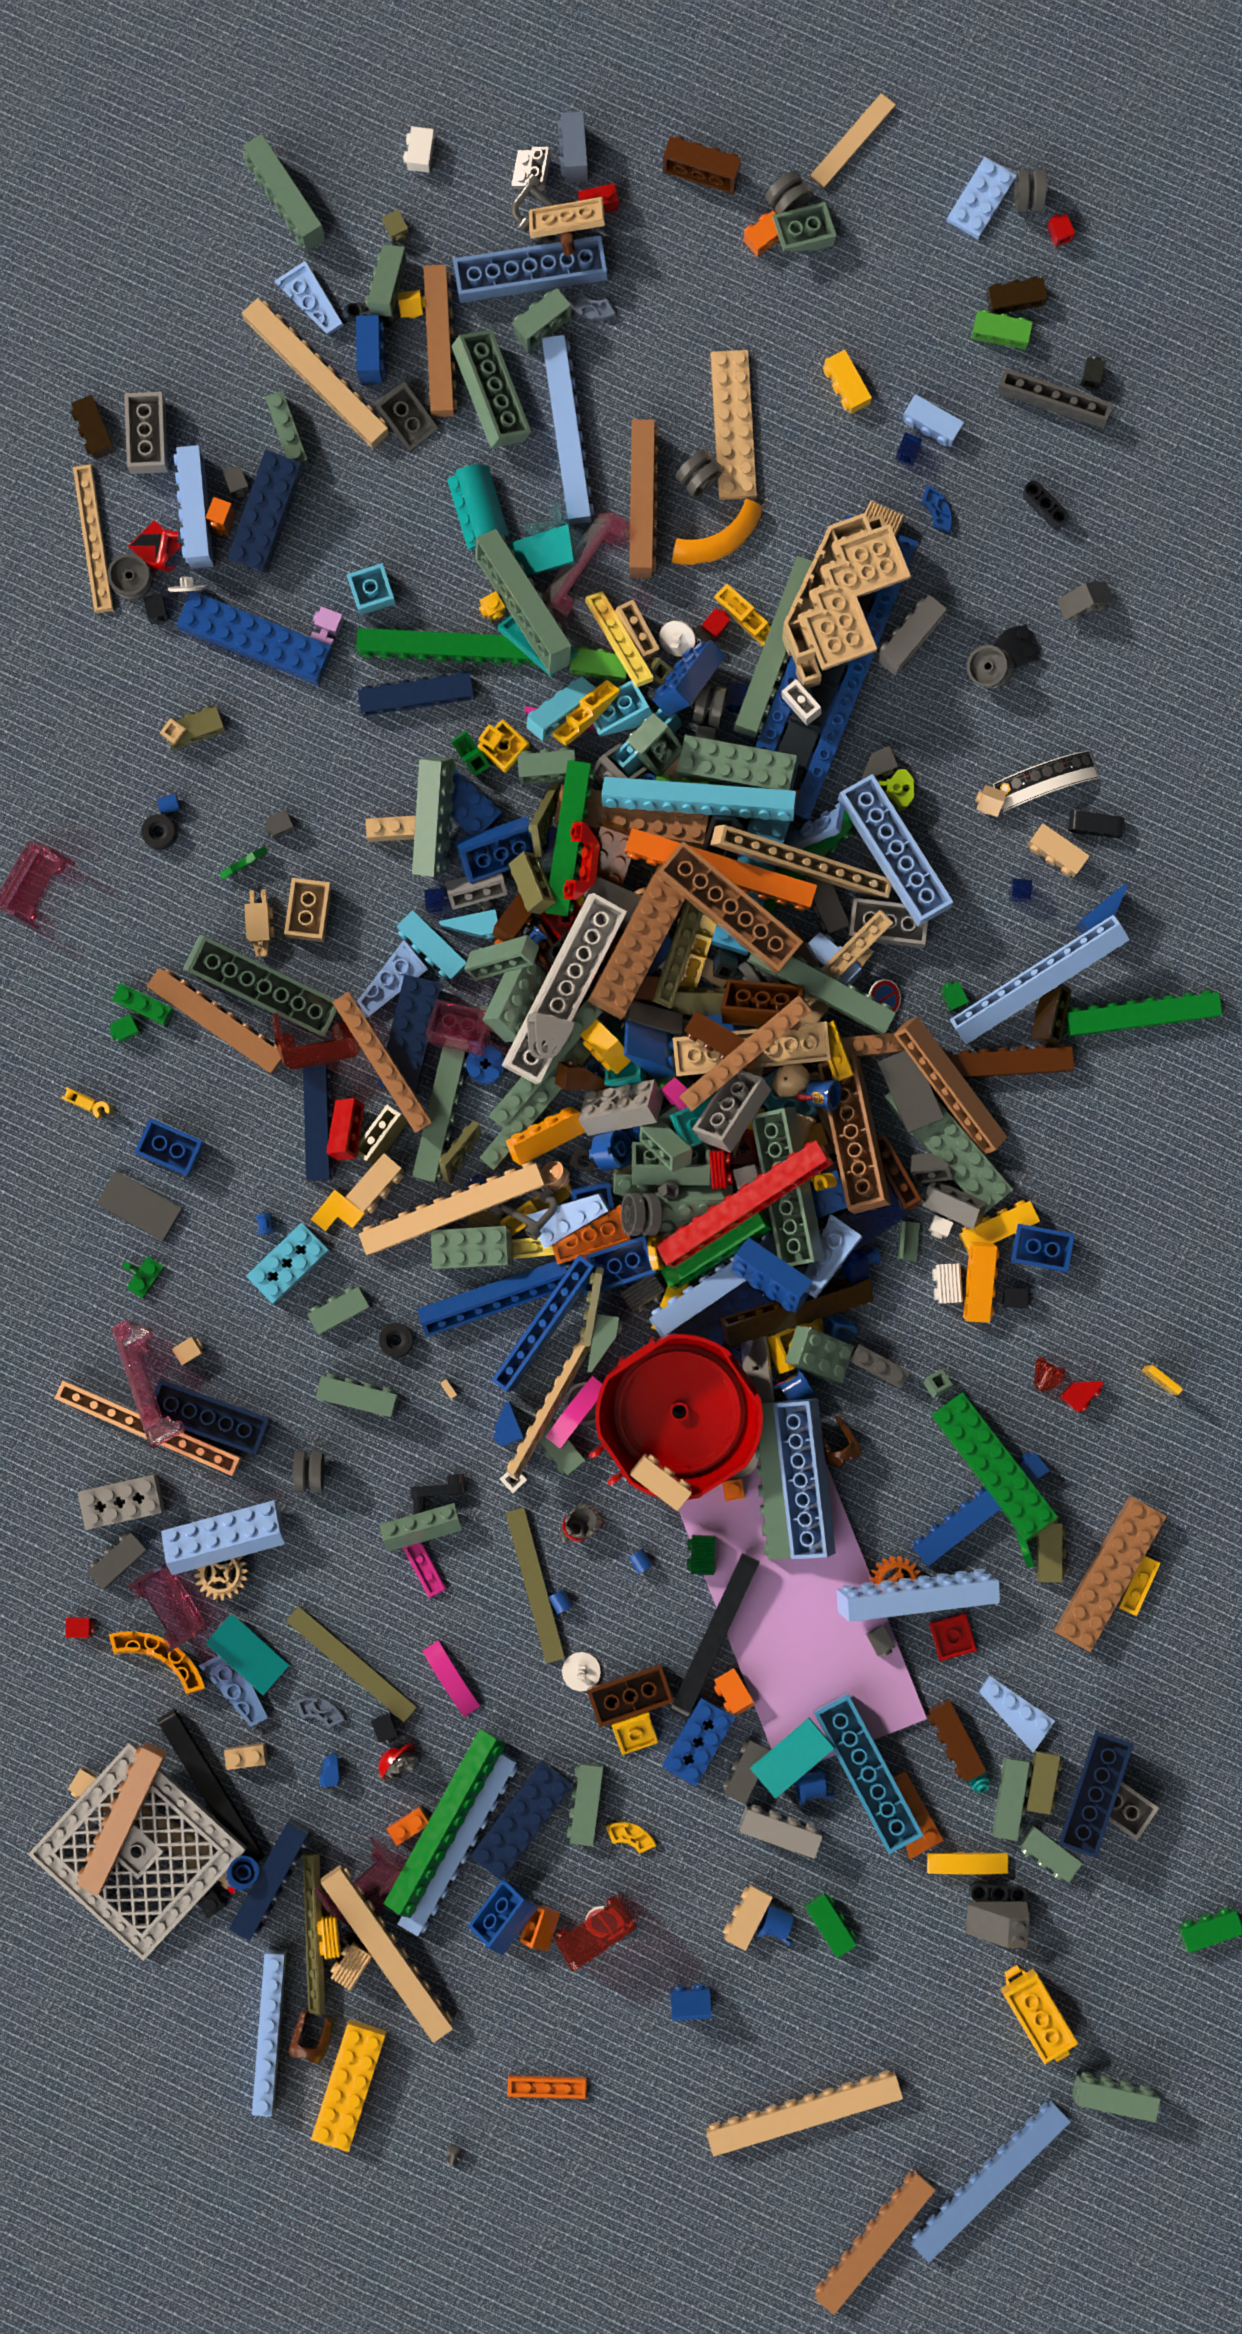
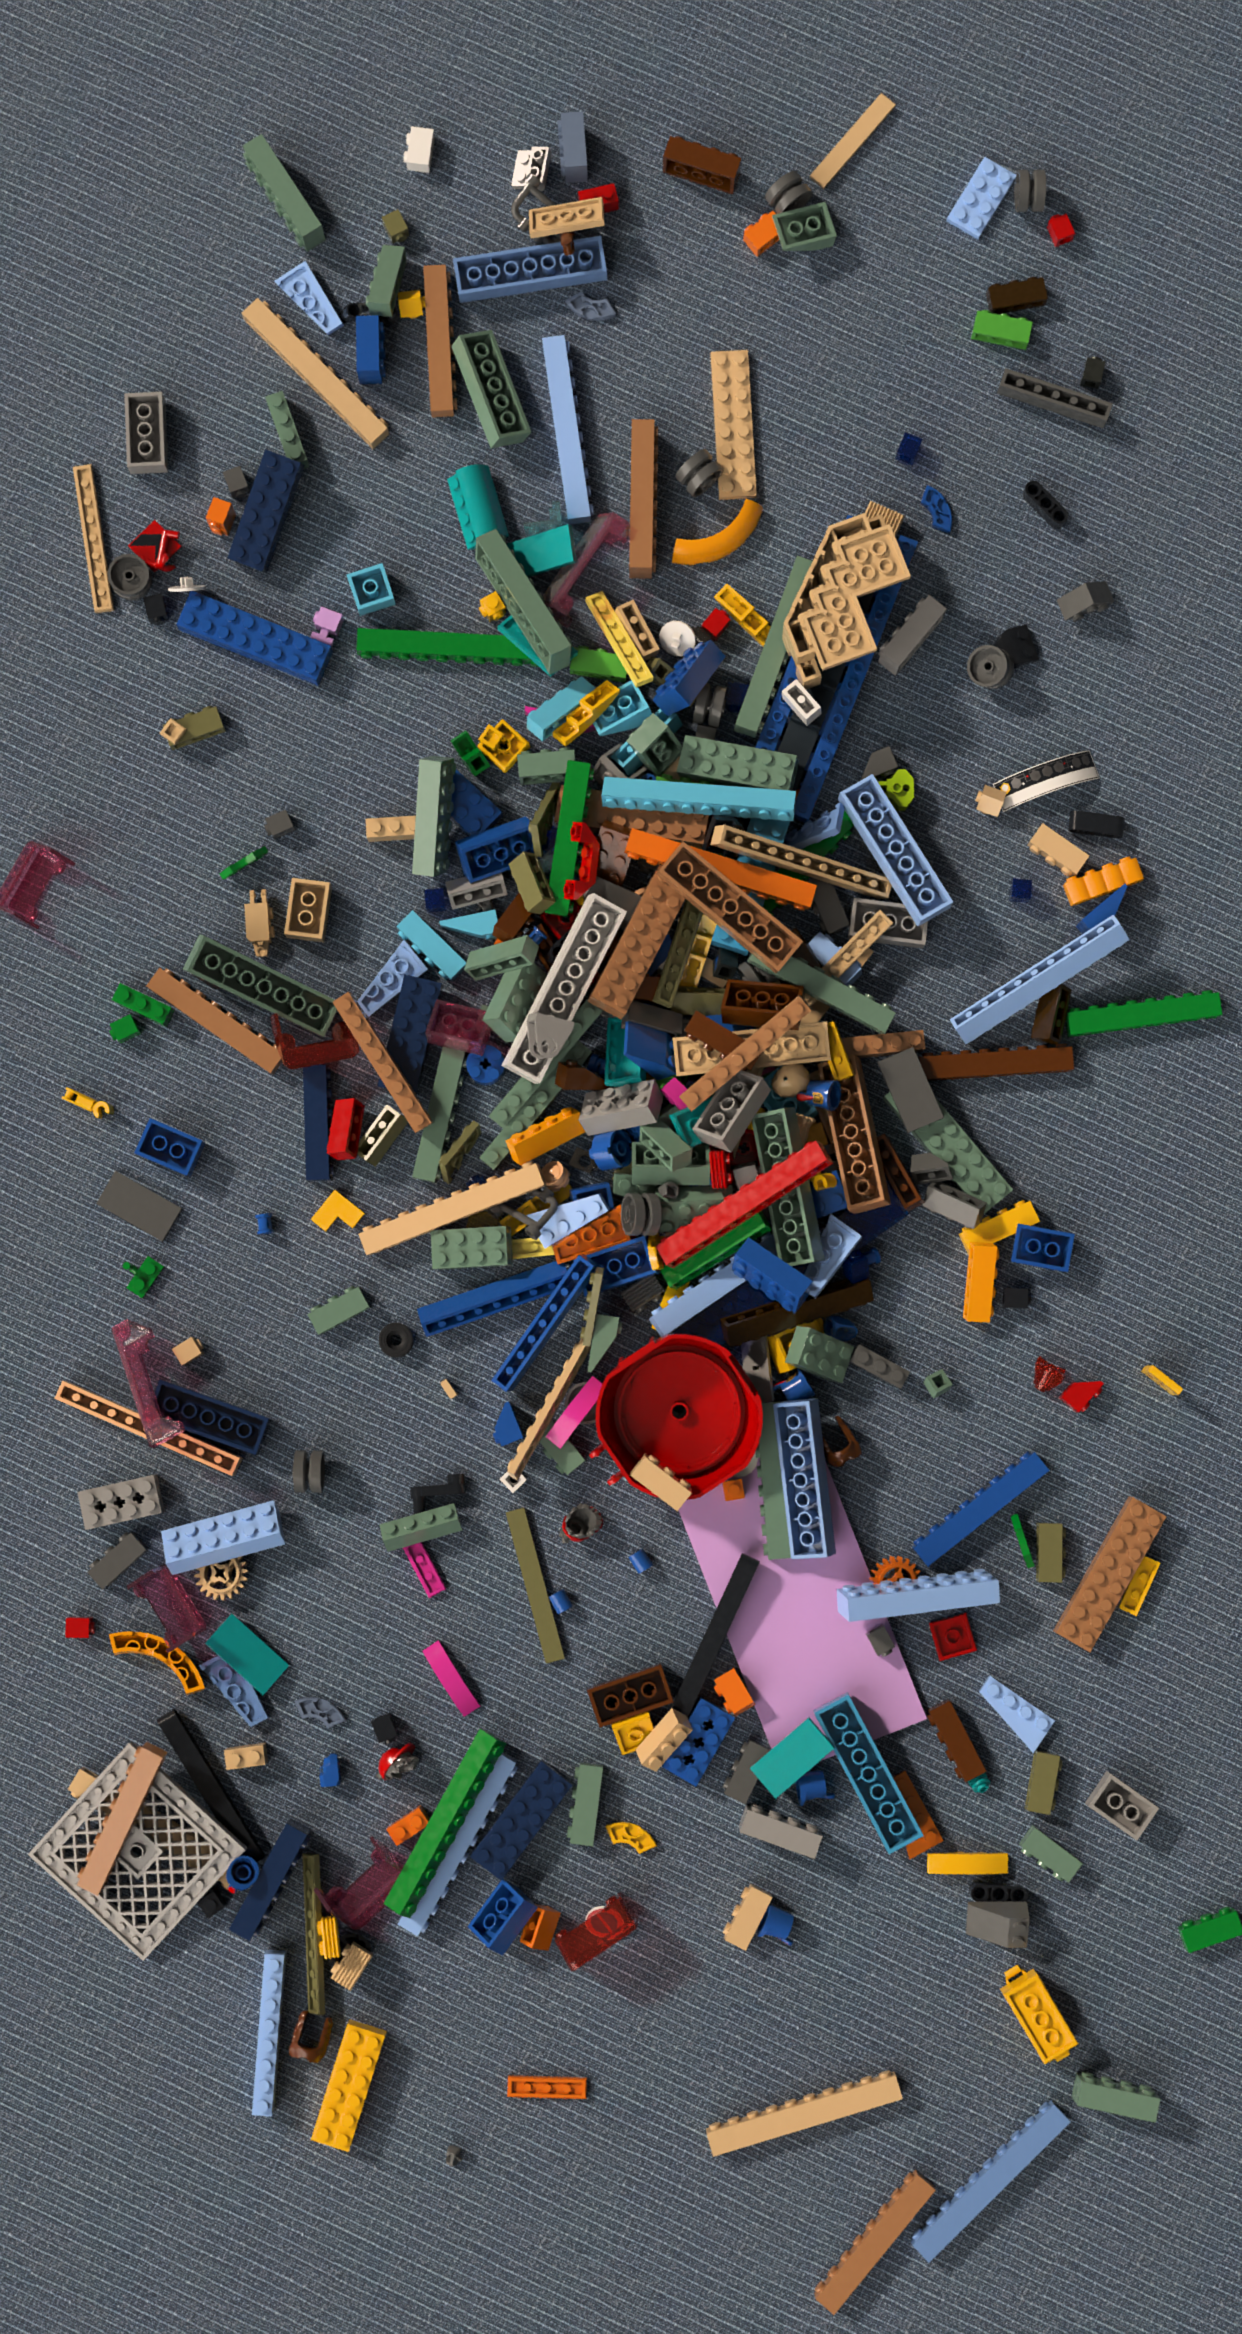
dark brown brick [70,395,116,460] -> none
black tyre [141,814,177,850] -> none
blue gear [157,793,180,815] -> none
light blue brick [174,445,214,569] -> none
medium azure brick [246,1222,331,1305] -> none
olive tile [286,1606,417,1722] -> none
sand green brick [315,1373,400,1418] -> none
tan brick [321,1865,454,2043] -> none
tan brick [346,1154,404,1215] -> none
dark blue brick [358,671,474,717] -> none
dark grey slope [372,381,439,452] -> none
sand green brick [513,288,572,353] -> none
white piece [562,1652,601,1691] -> none
yellow brick [580,1019,631,1074] -> none
blue slope [670,1984,712,2021] -> none
dark green brick [687,1535,715,1575] -> none
green brick [804,1892,857,1958] -> none
yellow brick [823,350,872,415] -> none
piece [869,979,901,1012] -> none
medium nougat brick [894,1016,1007,1155] -> none
sand green panel [897,1220,920,1262] -> none
light blue brick [902,394,964,447] -> none
white plate [928,1215,953,1239] -> none
green brick [931,1392,1058,1543] -> none
white brick [932,1263,963,1304] -> none
green brick [940,981,969,1013] -> none
sand green brick [992,1756,1032,1841] -> none
dark blue brick [1058,1731,1134,1858] -> none
none -> tan brick [636,1708,693,1772]
none -> light orange brick [1063,856,1144,907]

